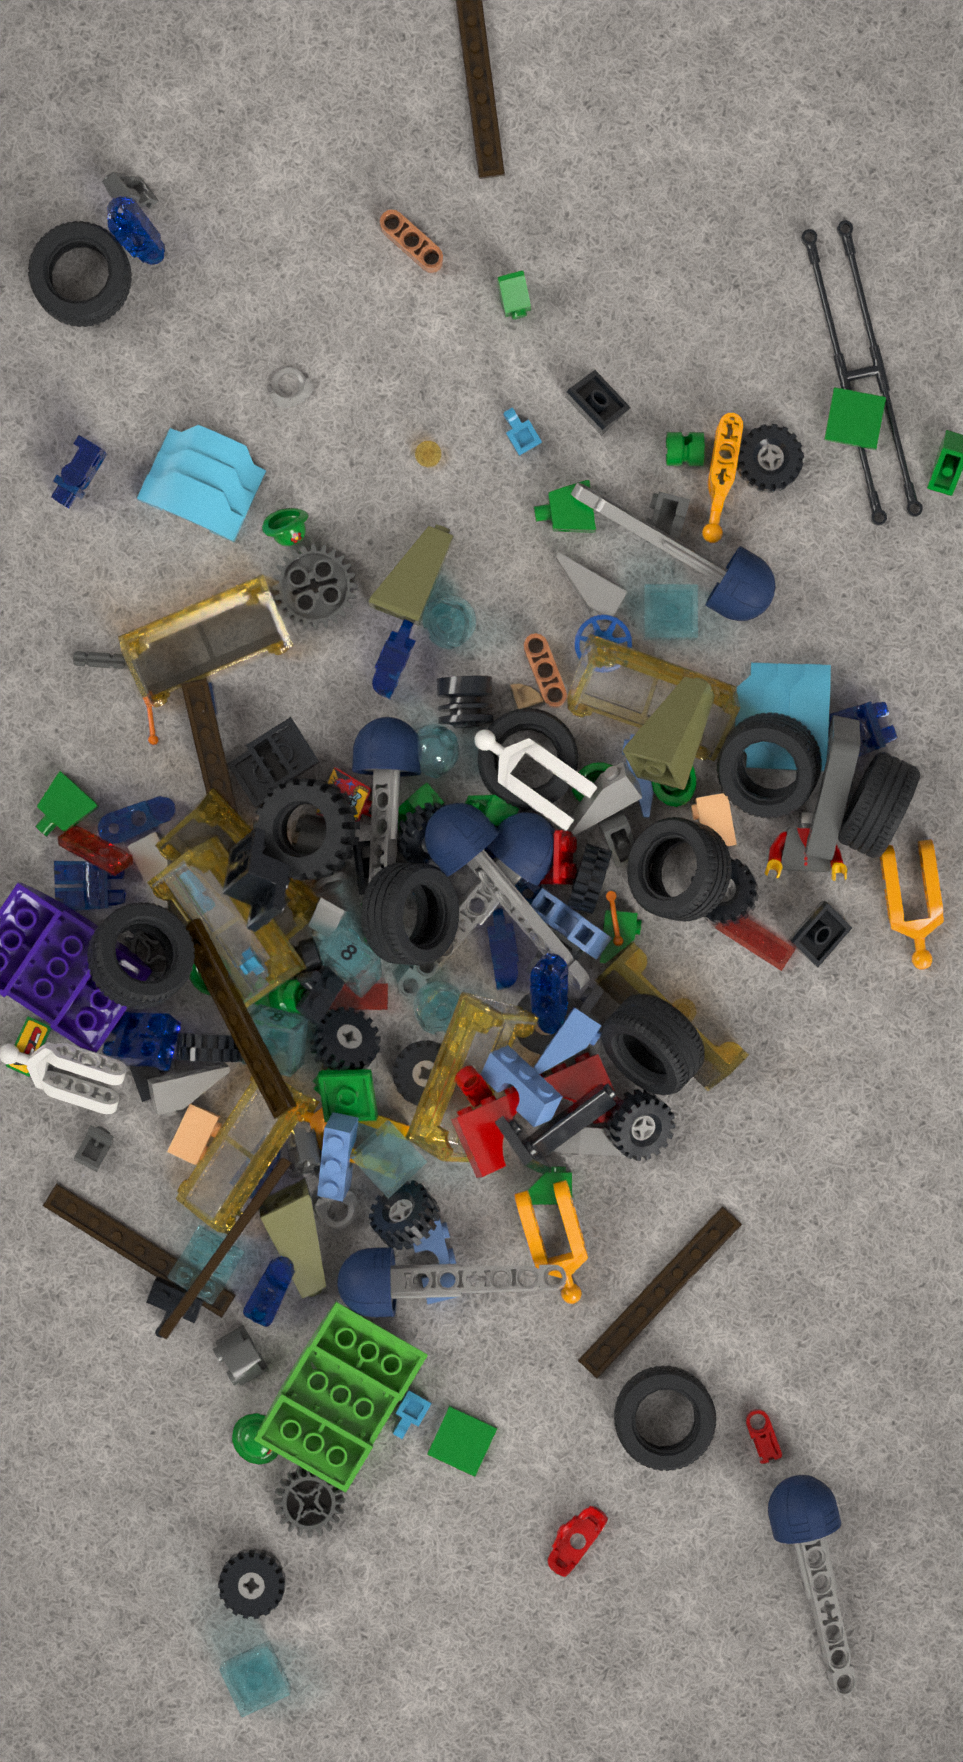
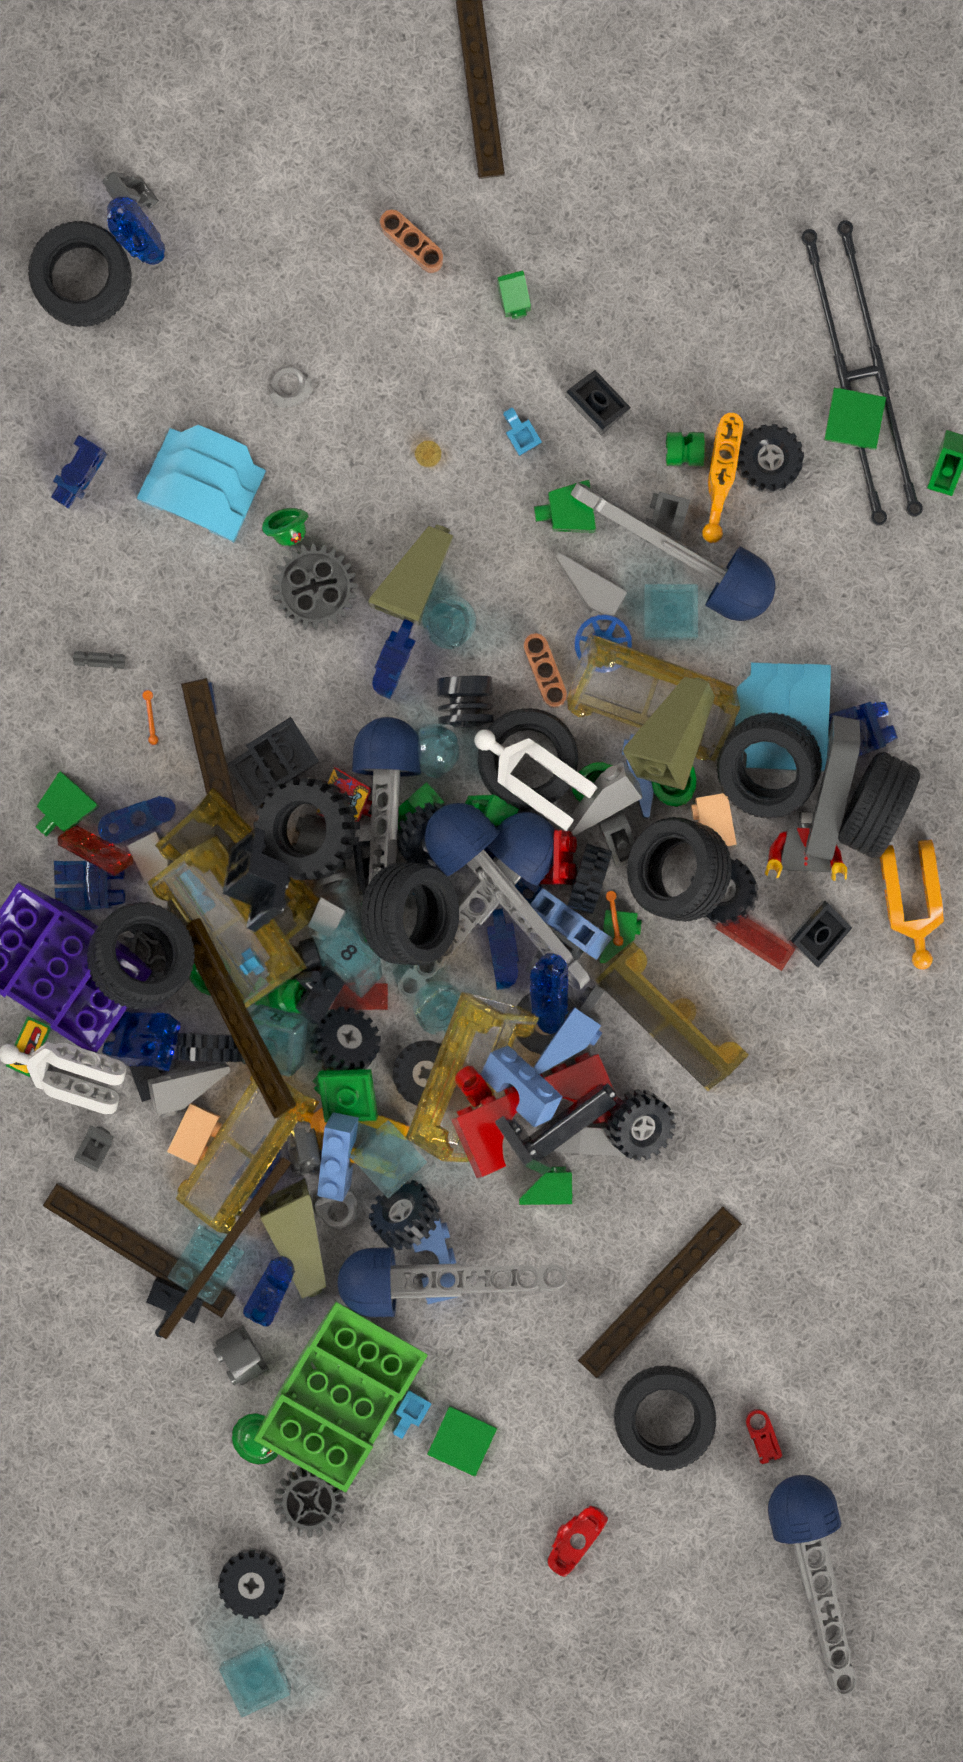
clear smoke windscreen [118,574,293,709] -> none
tan tile [510,684,543,709] -> none
light orange piece [515,1180,588,1304] -> none
black tyre [602,994,705,1095] -> none

